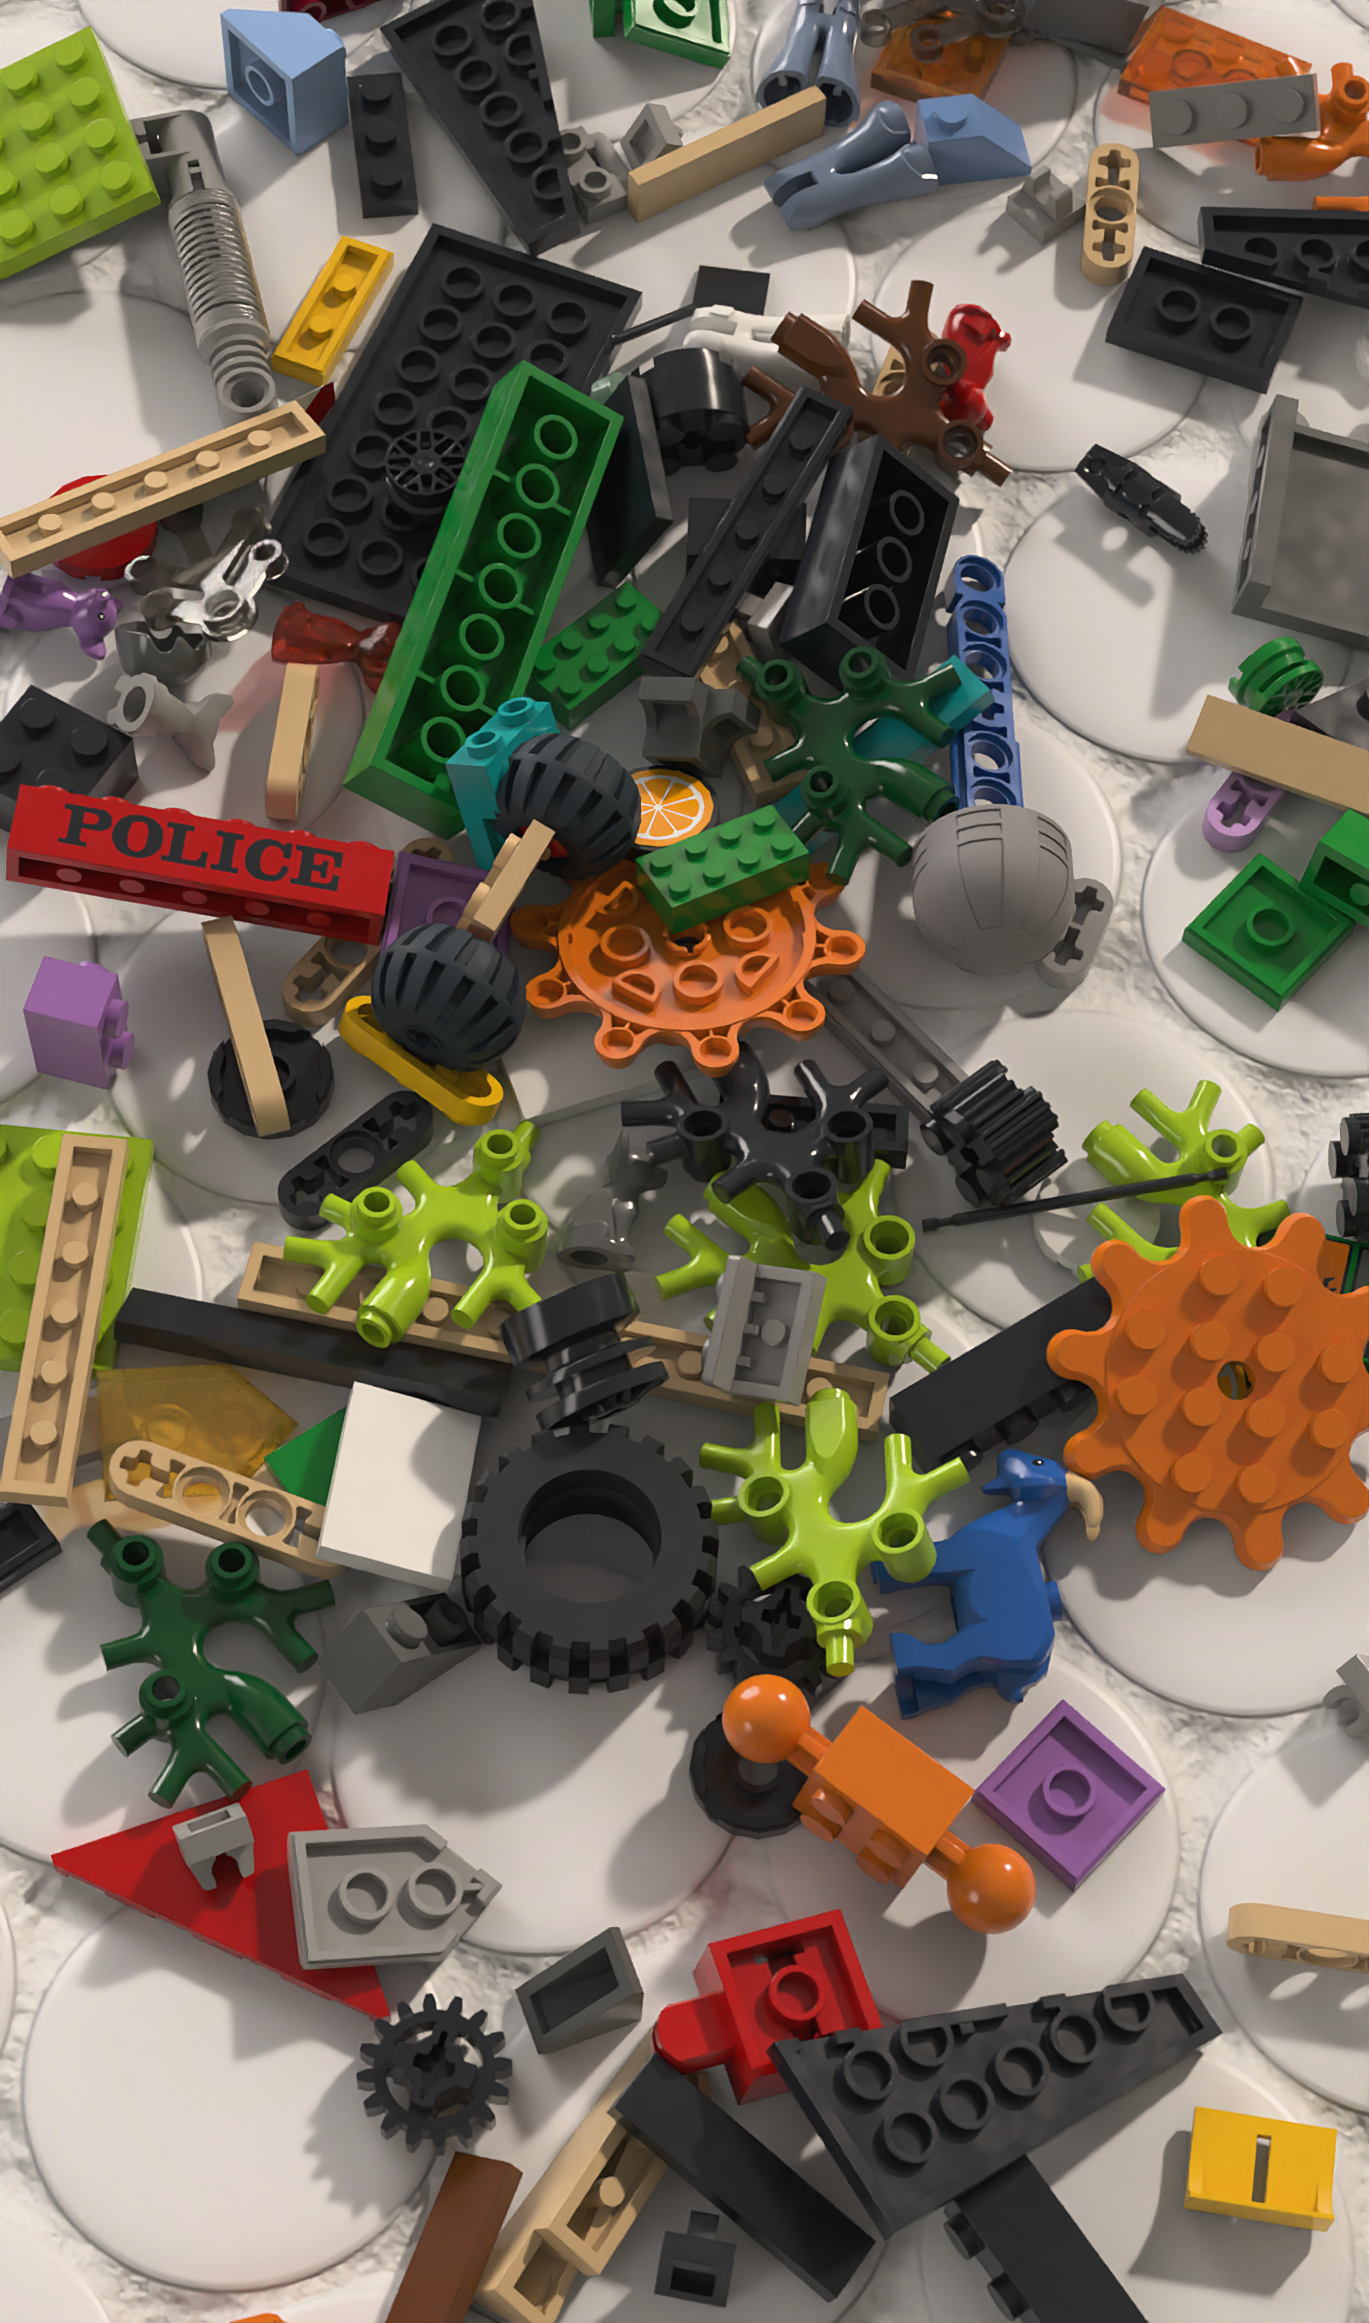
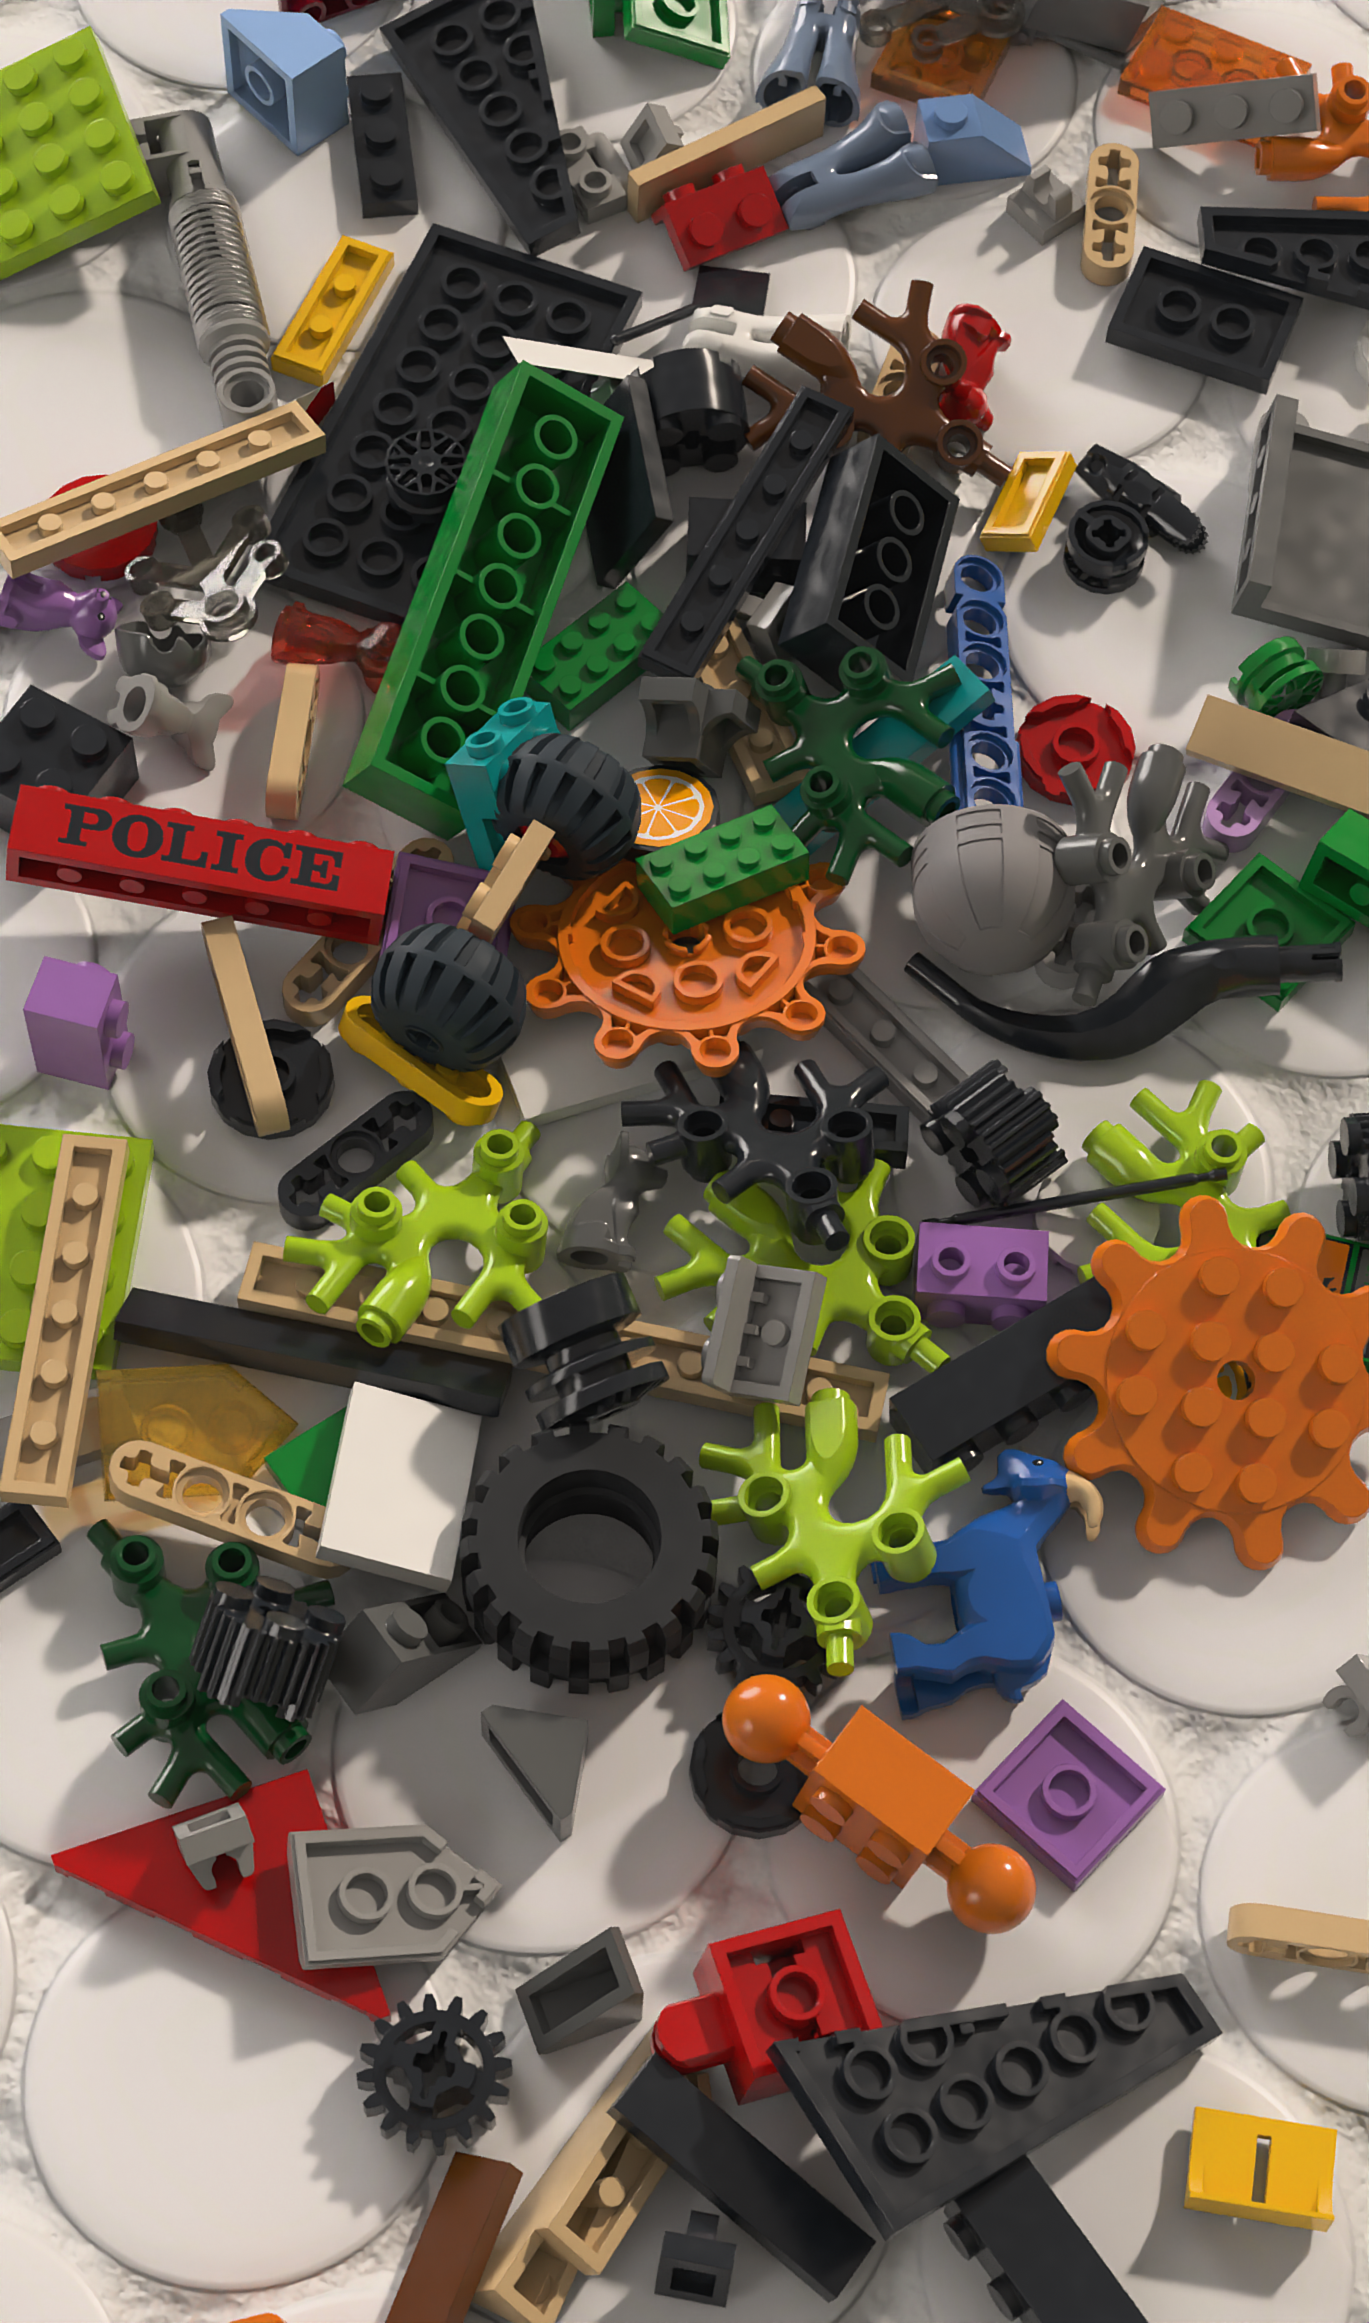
none -> black brick [189,1576,346,1722]
none -> dark grey slope [481,1705,589,1842]
none -> white sticker [503,336,654,380]
none -> red bracket [651,164,789,272]
none -> black animal [904,934,1343,1061]
none -> medium lavender brick [912,1222,1049,1331]
none -> yellow tile [979,452,1077,552]
none -> red tile [1016,694,1136,806]
none -> dark grey plant [1054,744,1229,1007]
none -> black wheel [1063,500,1150,595]
none -> light grey tile [1306,647,1367,697]

